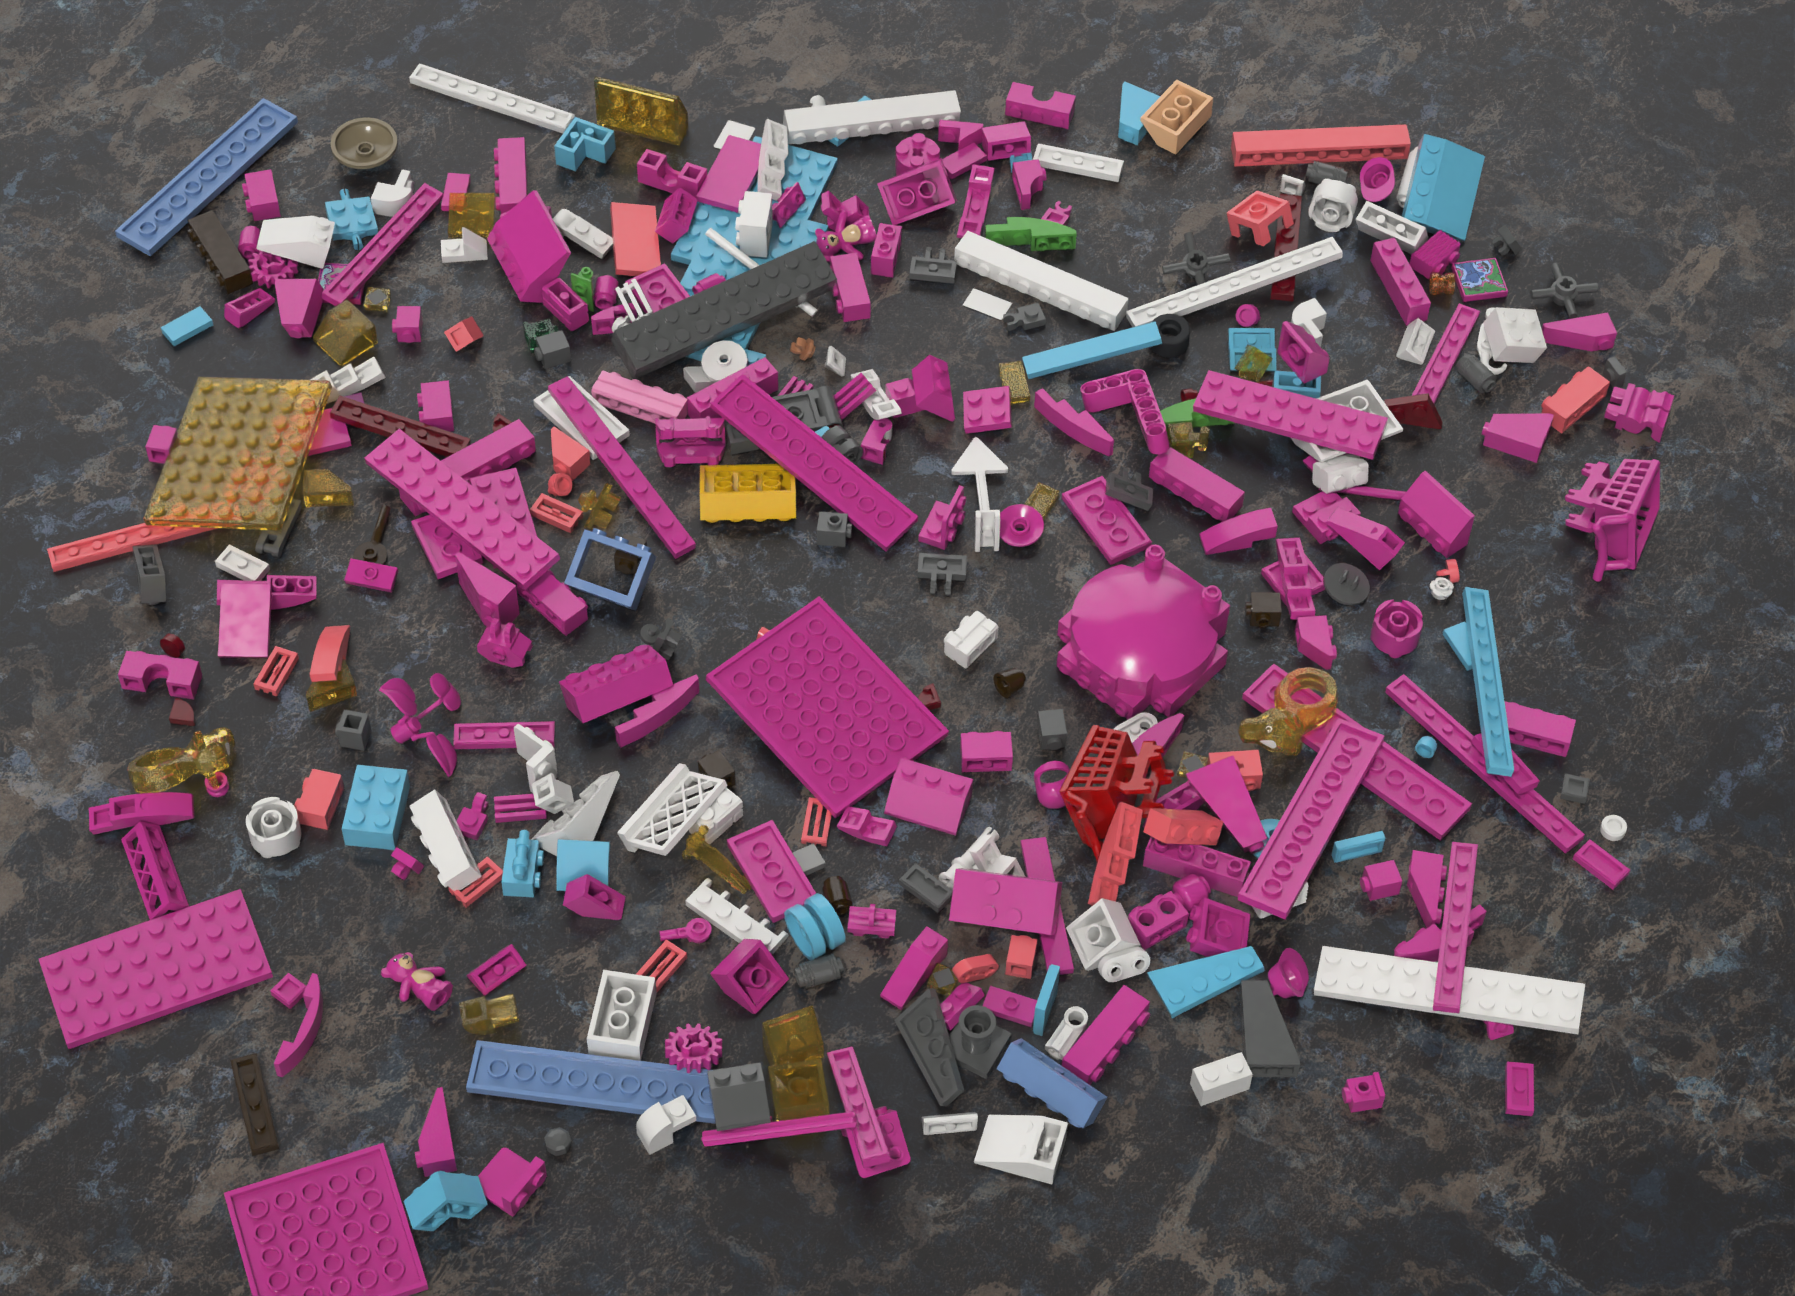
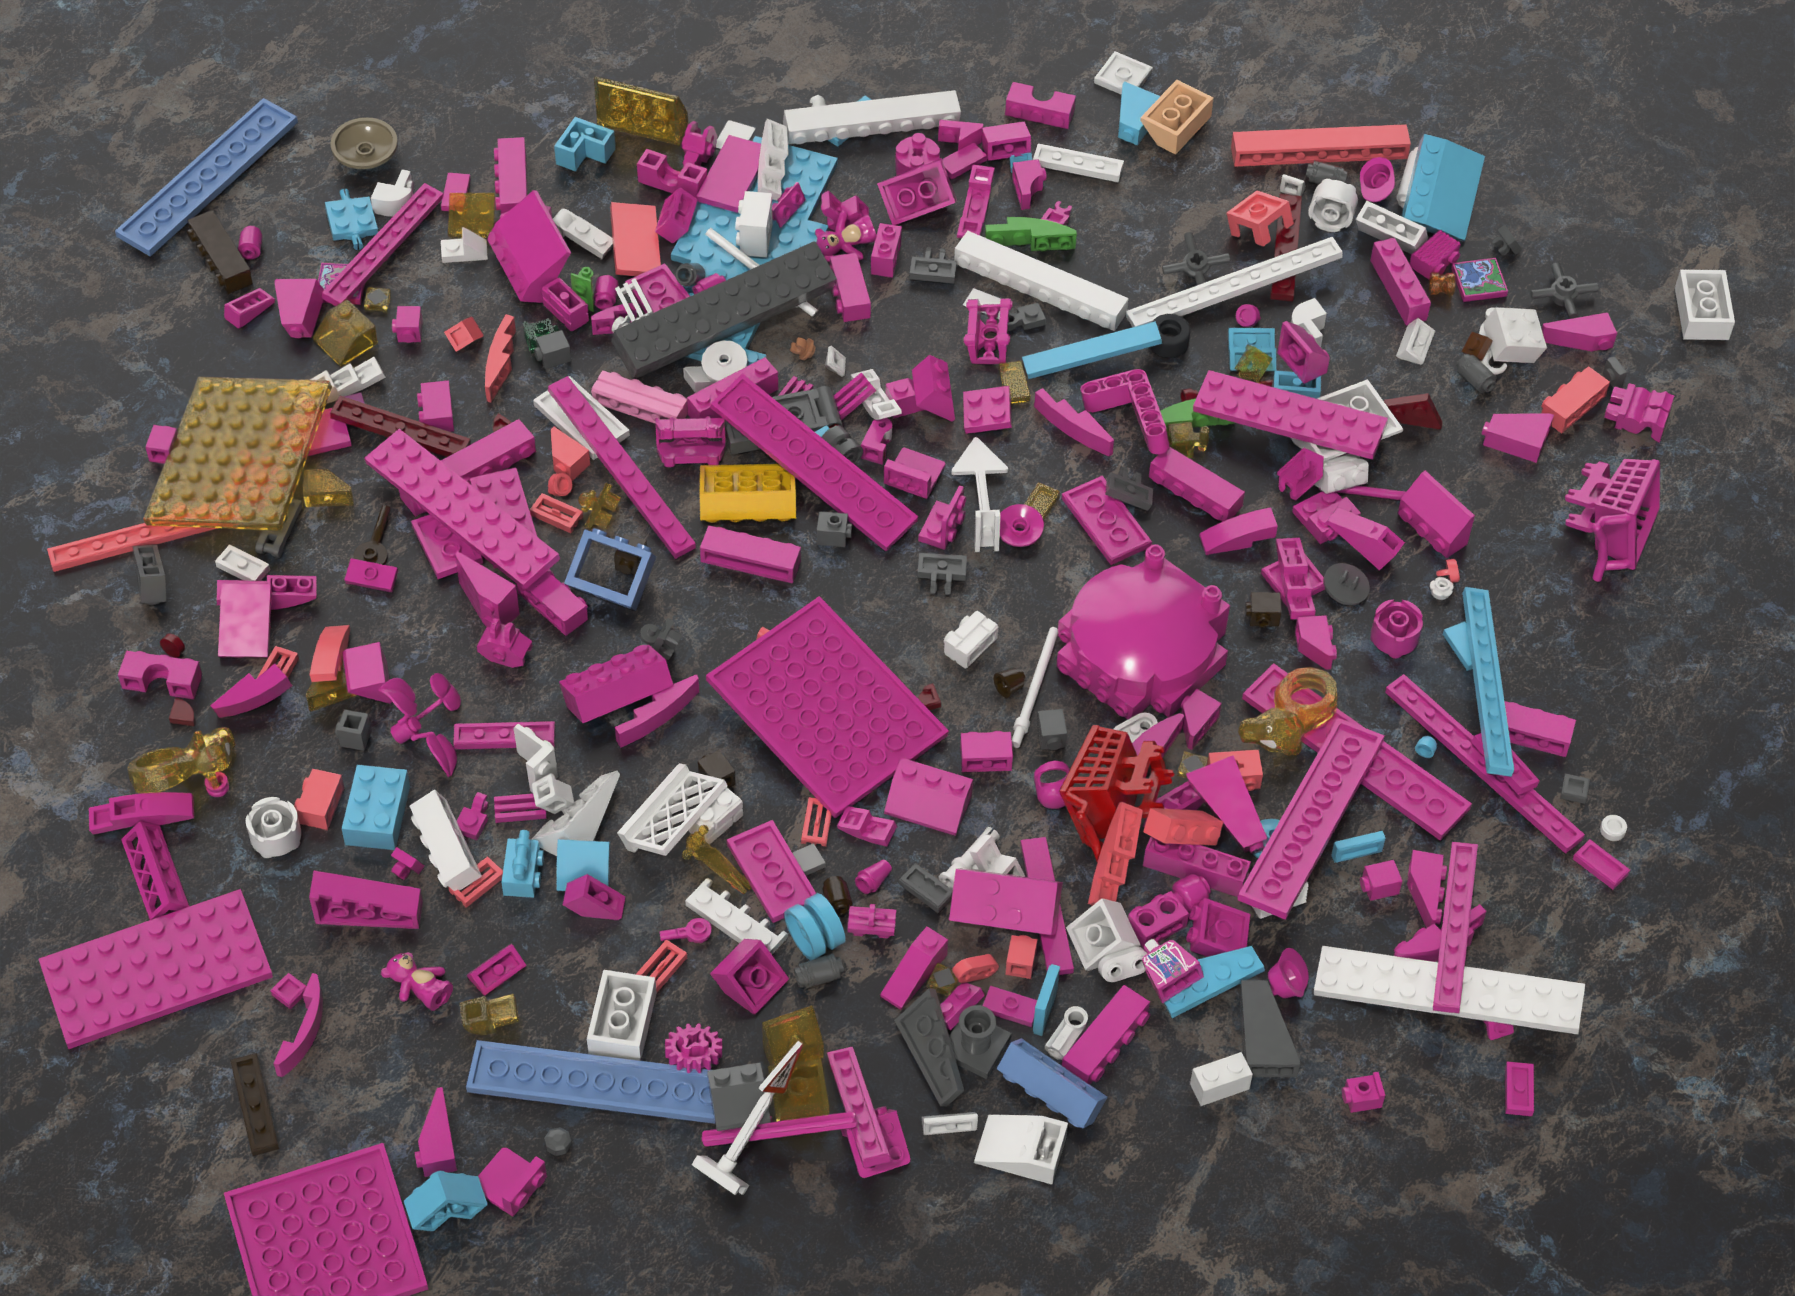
medium azure tile [161,306,213,346] -> none
dark pink brick [242,169,281,221] -> none
dark pink gear [248,250,298,288] -> none
white slope [256,216,335,269] -> none
white tile [409,63,575,133] -> none
white brick [636,1095,696,1155] -> none
dark pink tile [1412,303,1480,404] -> none
none -> dark pink slope [210,663,292,718]
none -> dark pink wedge [309,871,423,929]
none -> dark pink slope [342,642,392,704]
none -> coral slope [485,314,516,403]
none -> dark grey brick [676,263,705,286]
none -> dark pink hinge [682,121,717,166]
none -> white piece [692,1041,803,1195]
none -> dark pink brick [700,526,801,583]
none -> dark pink cone [855,860,892,894]
none -> dark pink bracket [884,448,945,499]
none -> dark pink piece [964,298,1013,364]
none -> white bar [1011,627,1058,748]
none -> white tile [1094,51,1153,94]
none -> dark pink torso [1142,939,1204,1003]
none -> dark pink slope [1181,689,1222,750]
none -> dark pink hinge [1277,448,1324,500]
none -> reddish brown plate [1461,332,1493,361]
none -> white brick [1675,270,1735,340]

